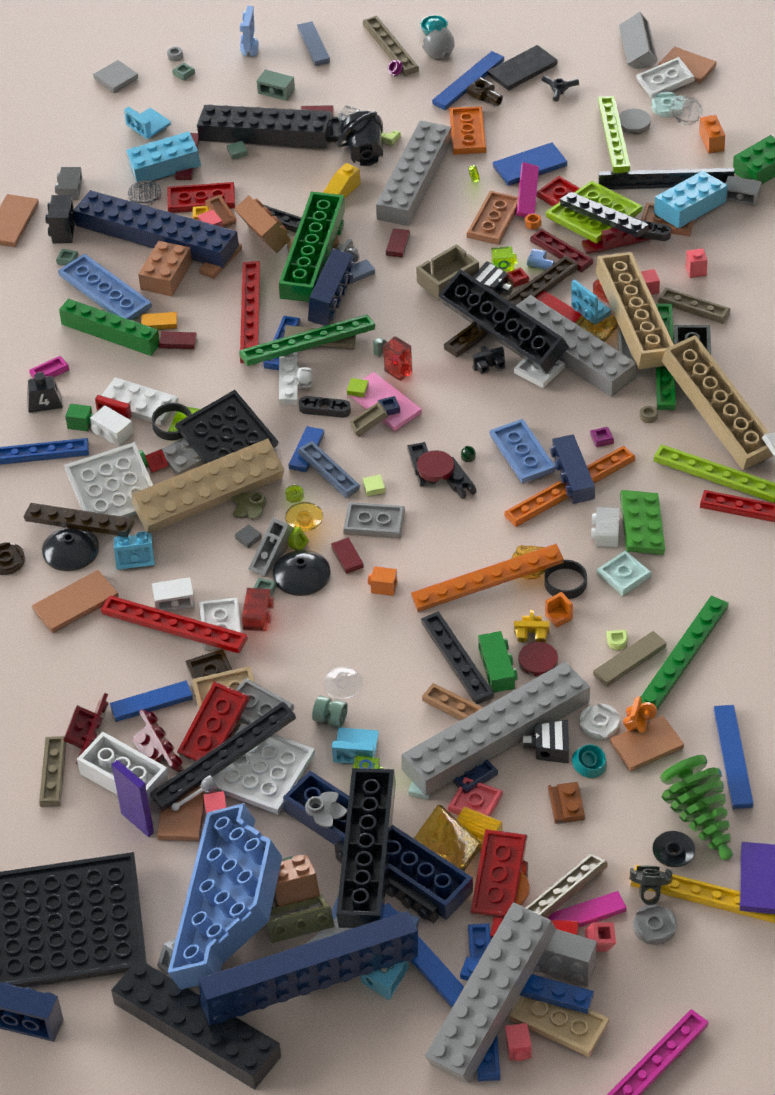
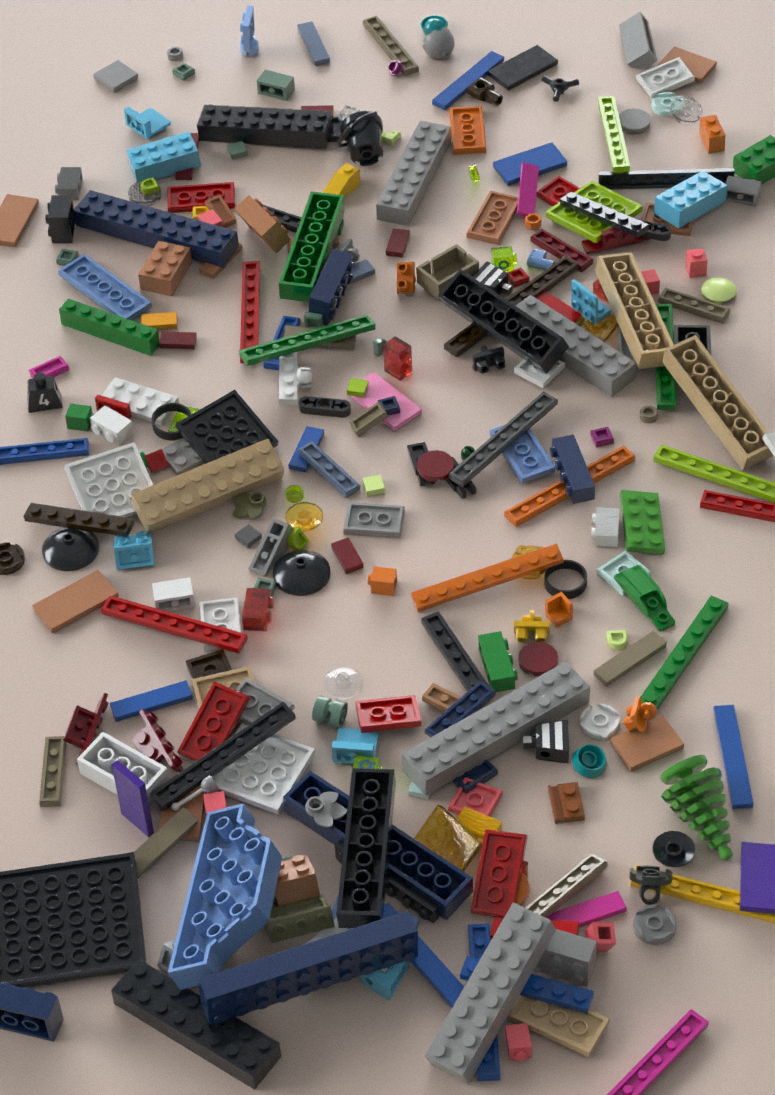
none -> dark tan tile [134,807,199,879]
none -> lime tile [140,177,160,194]
none -> sand green tile [304,312,323,328]
none -> red plate [355,695,422,733]
none -> orange hips [397,262,416,294]
none -> dark blue tile [425,680,495,738]
none -> dark grey tile [448,391,558,487]
none -> green piece [614,565,675,631]
none -> yellowish green dish [701,277,737,305]

